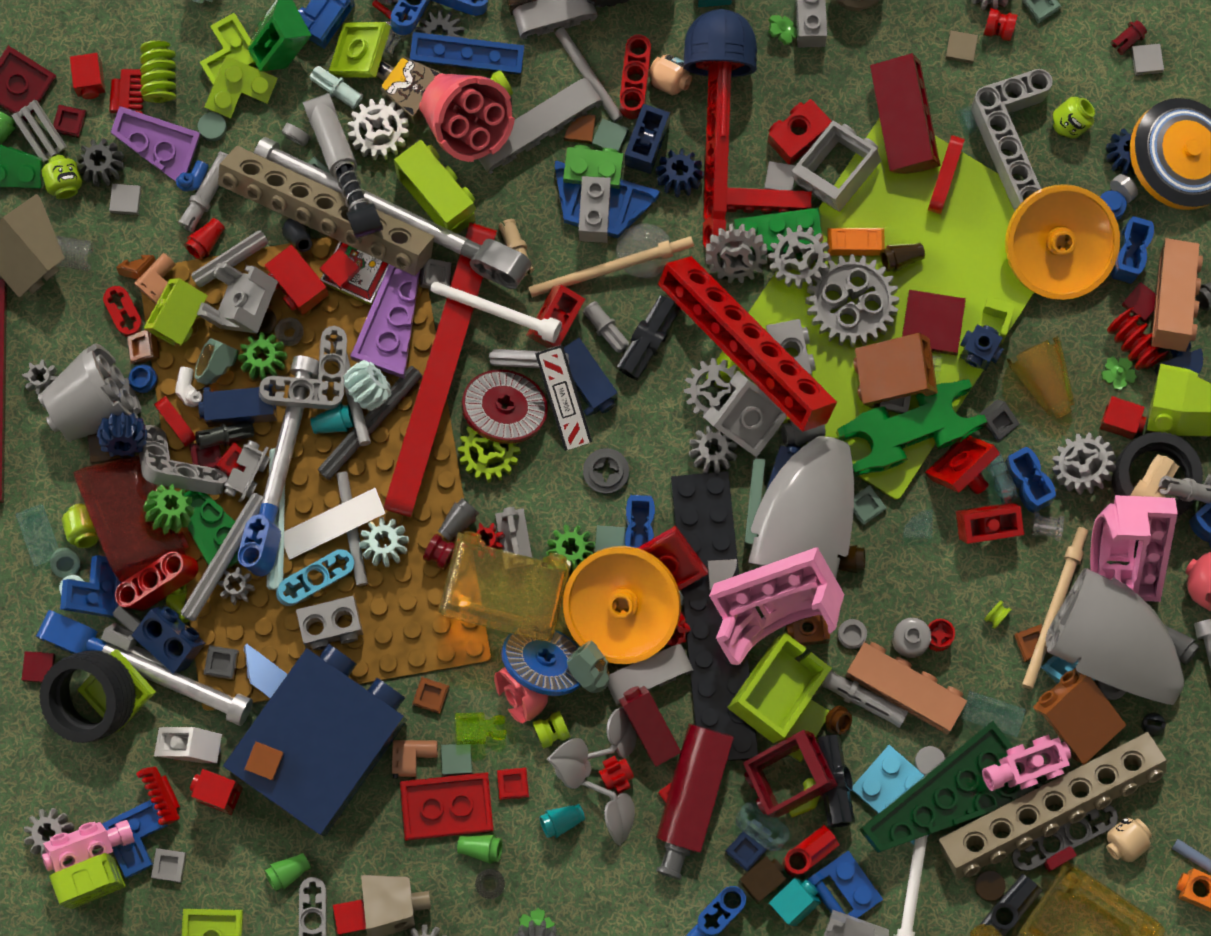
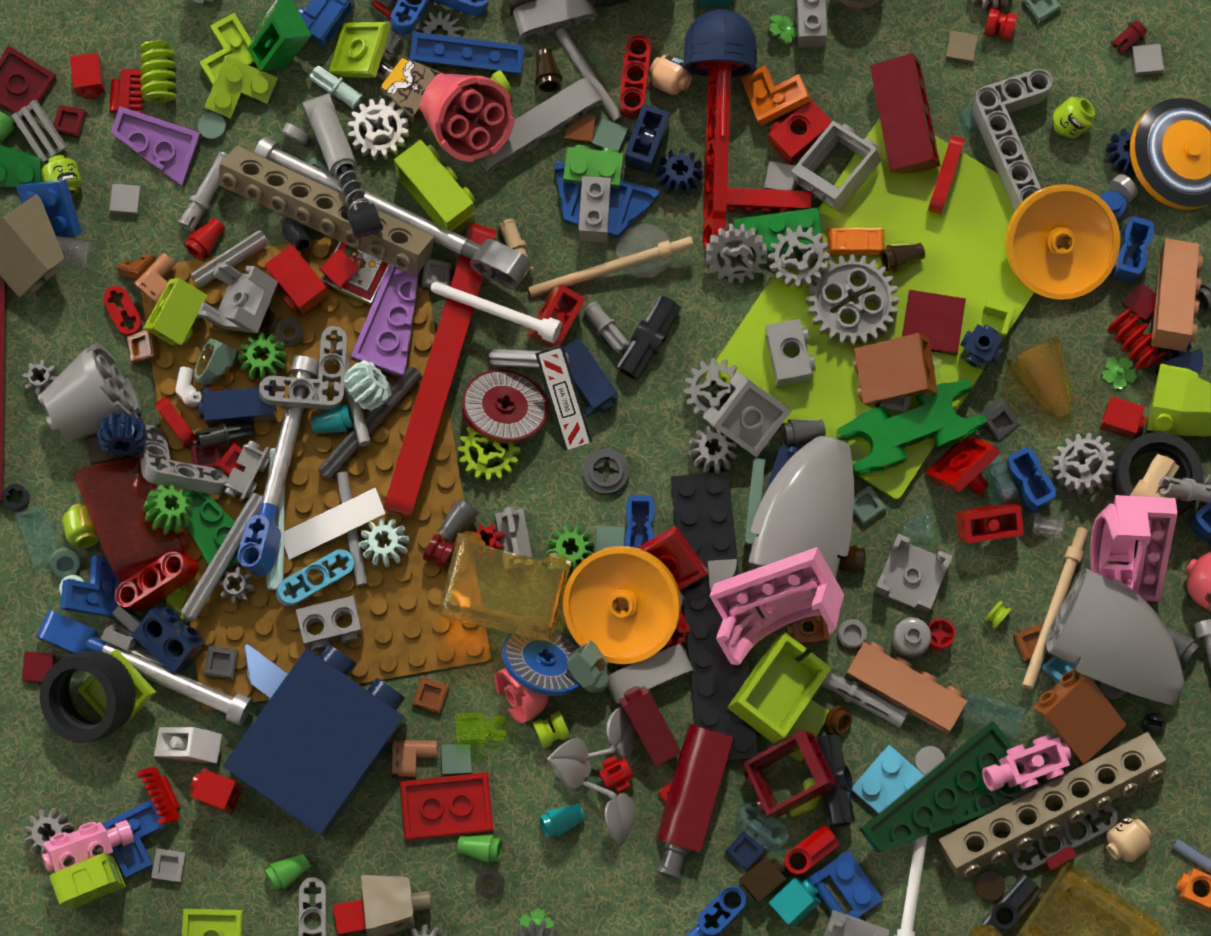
dark grey gear [76,138,125,187] -> none
blue plate [129,365,157,393] -> none
blue arm [176,161,209,192] -> none
dark orange tile [244,741,284,781] -> none
red tile [497,767,529,800] -> none
red brick [658,256,837,432] -> none
none -> black bush [2,484,30,511]
none -> blue plate [16,179,82,238]
none -> dark brown cone [535,48,563,92]
none -> orange plate [741,65,812,126]
none -> light grey panel [874,533,953,615]

